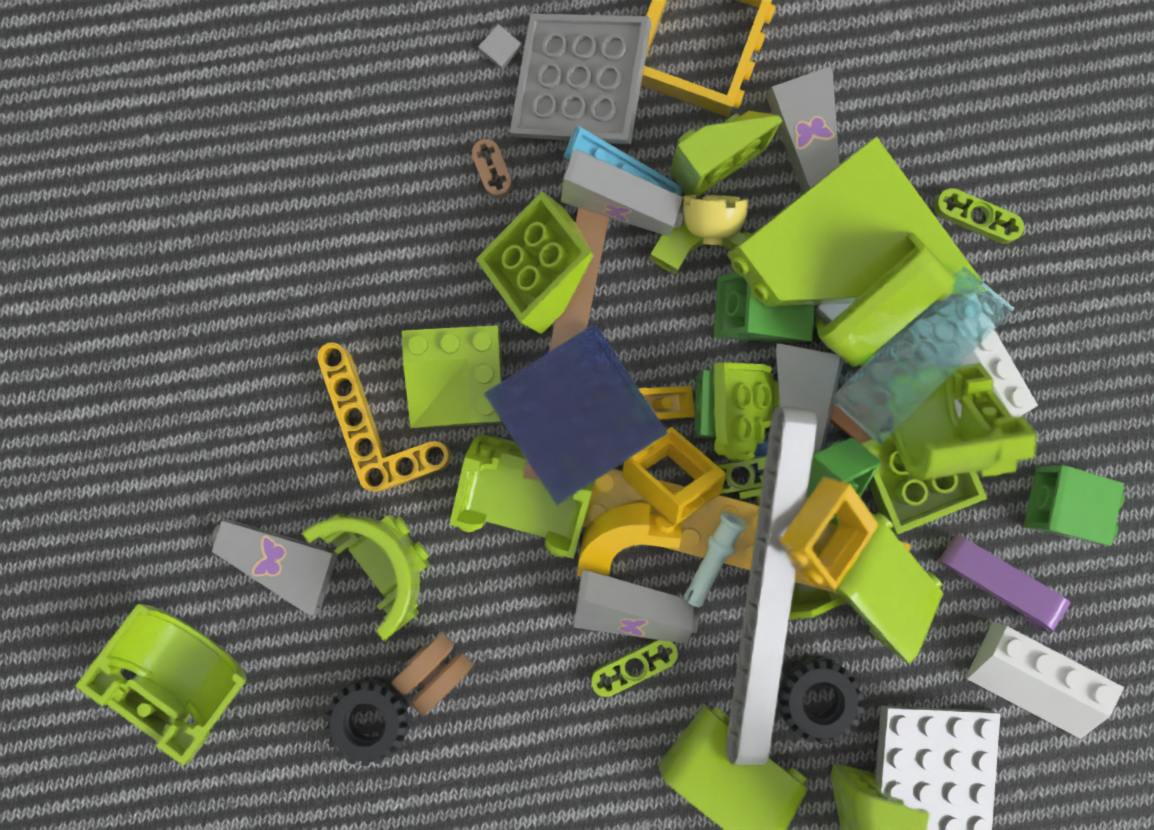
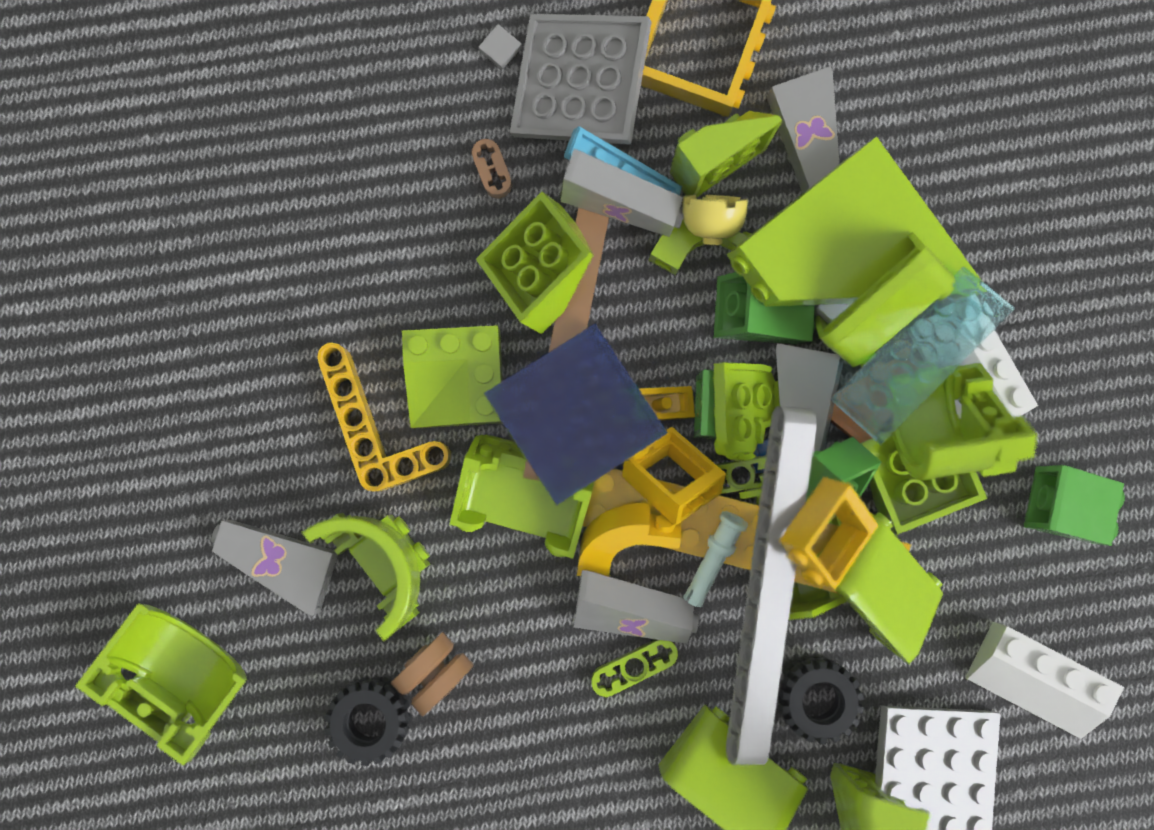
lime beam [934,188,1024,244] -> none
medium lavender beam [938,534,1071,633] -> none

